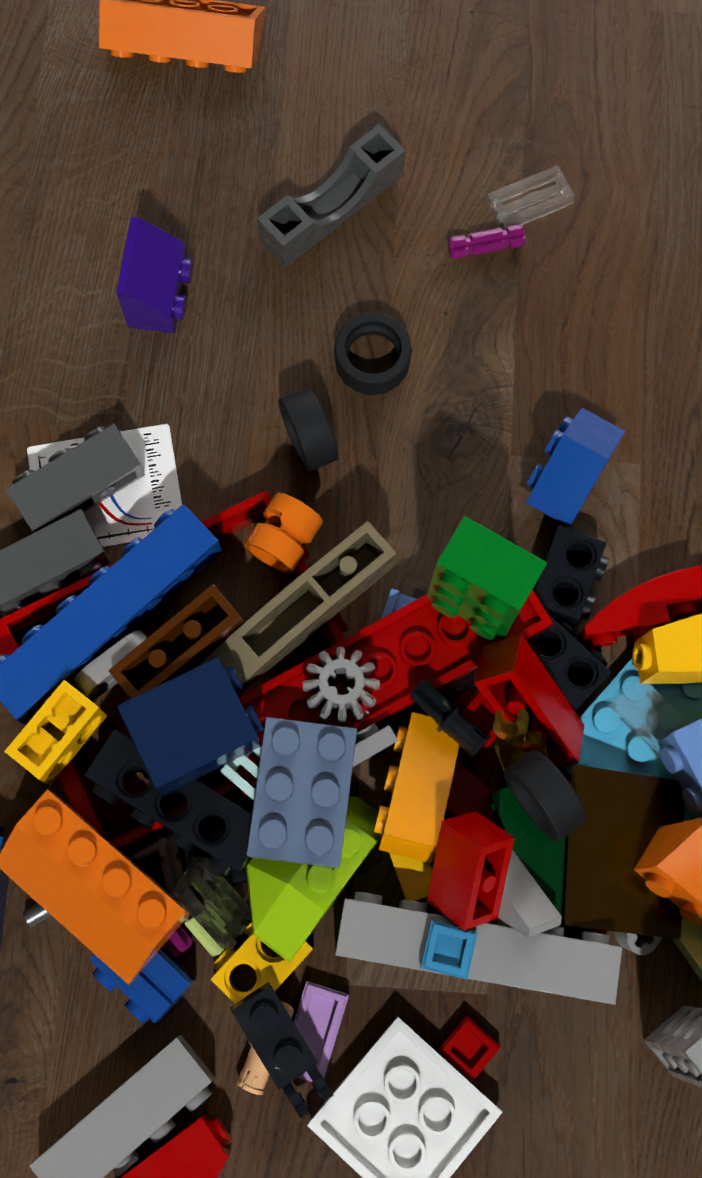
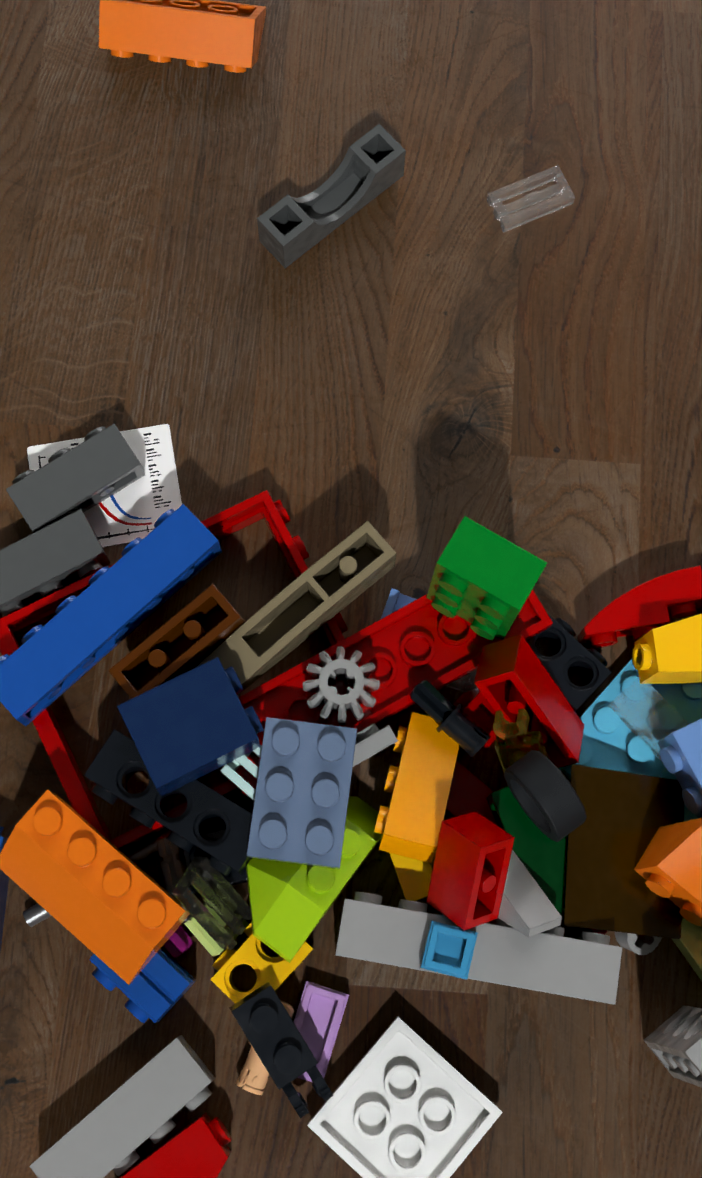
yellow brick [4,680,107,786] -> none
light grey beam [74,630,147,700] -> none
dark purple slope [116,217,193,333] -> none
orange wheel [244,492,323,574] -> none
black tyre [278,387,338,472] -> none
black tyre [334,312,412,395] -> none
red tile [437,1015,501,1082] -> none
magenta axle [448,224,526,259] -> none
blue brick [525,408,625,527] -> none
black brick [533,525,609,629] -> none

